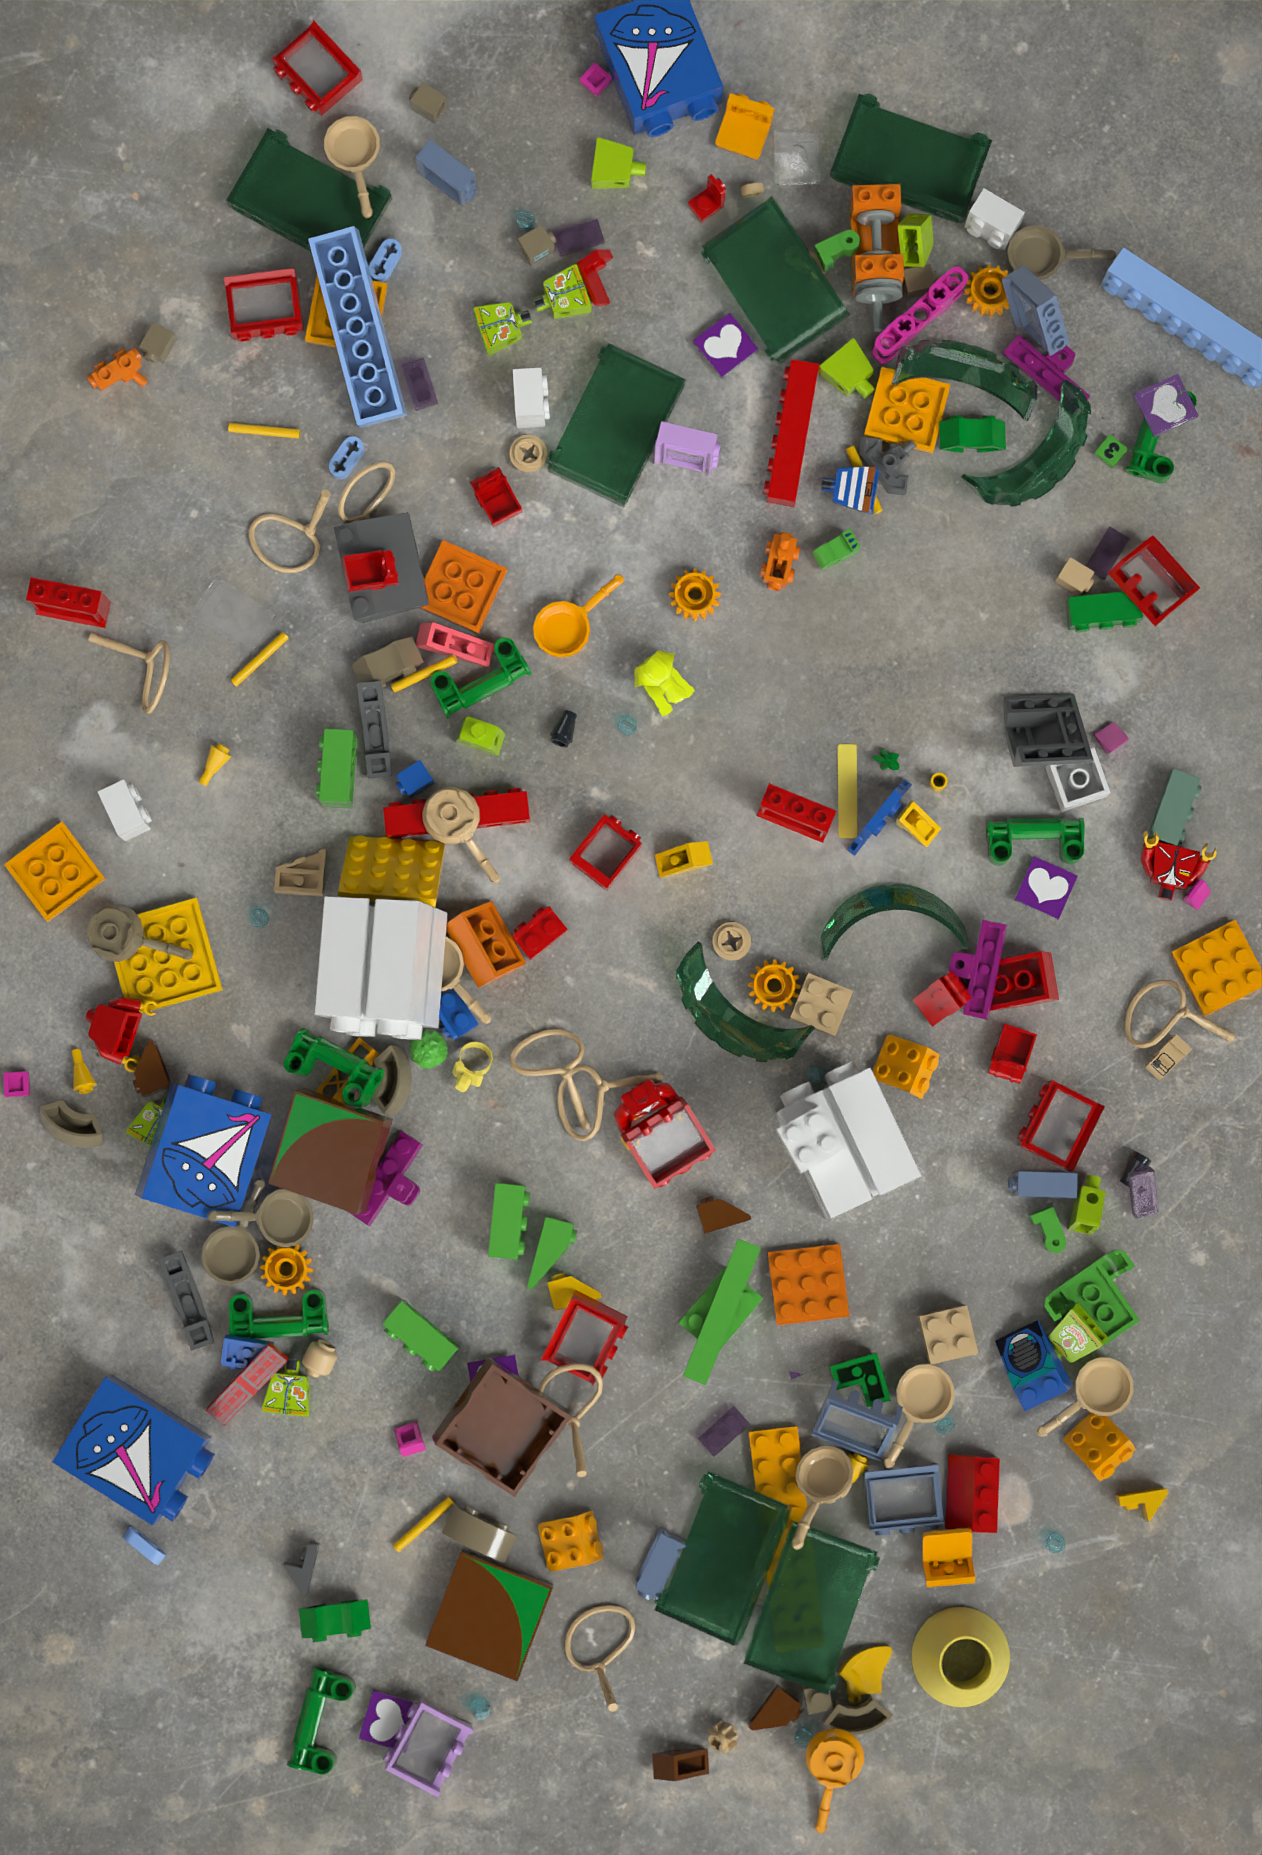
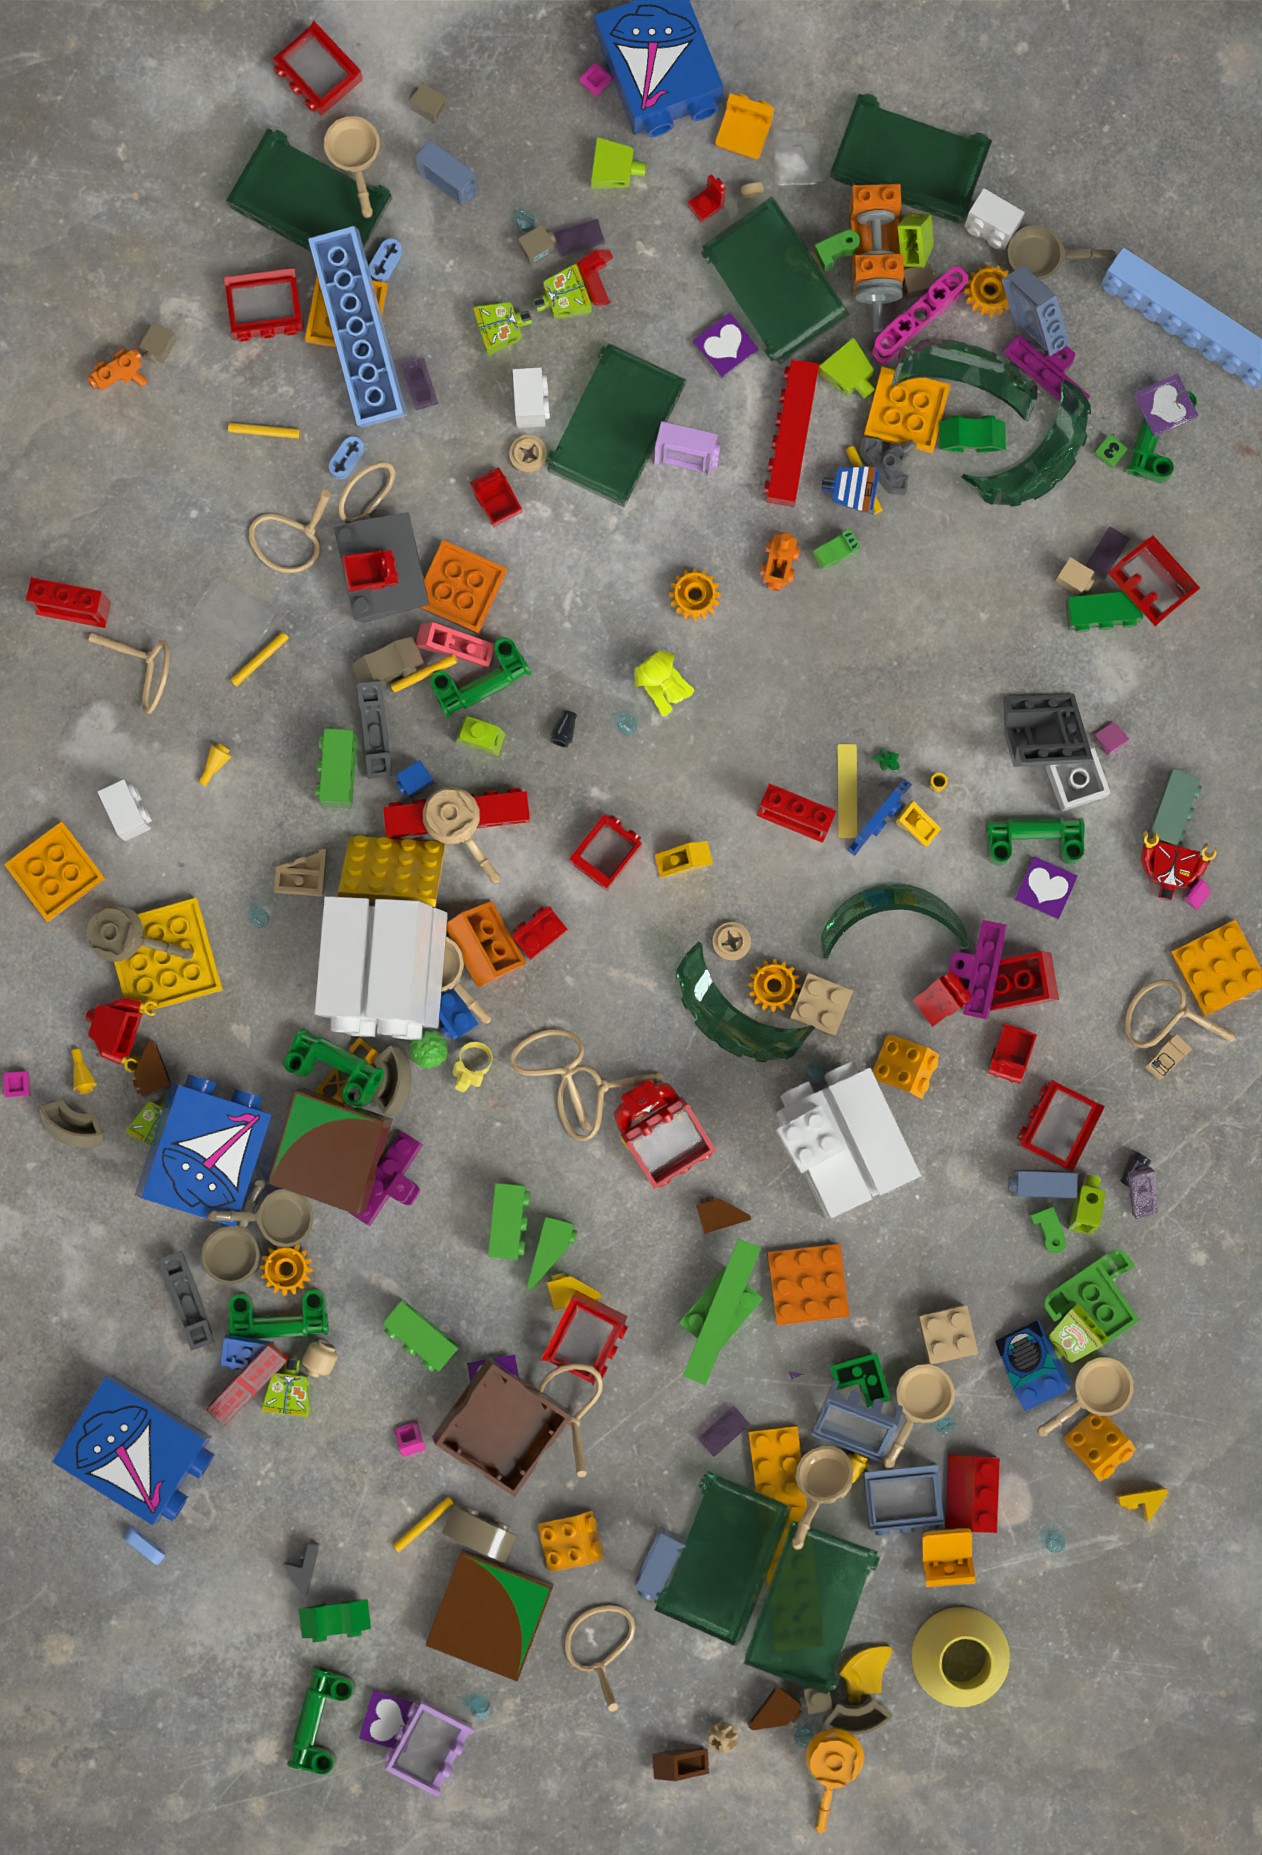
light orange piece [533,574,624,658] -> none

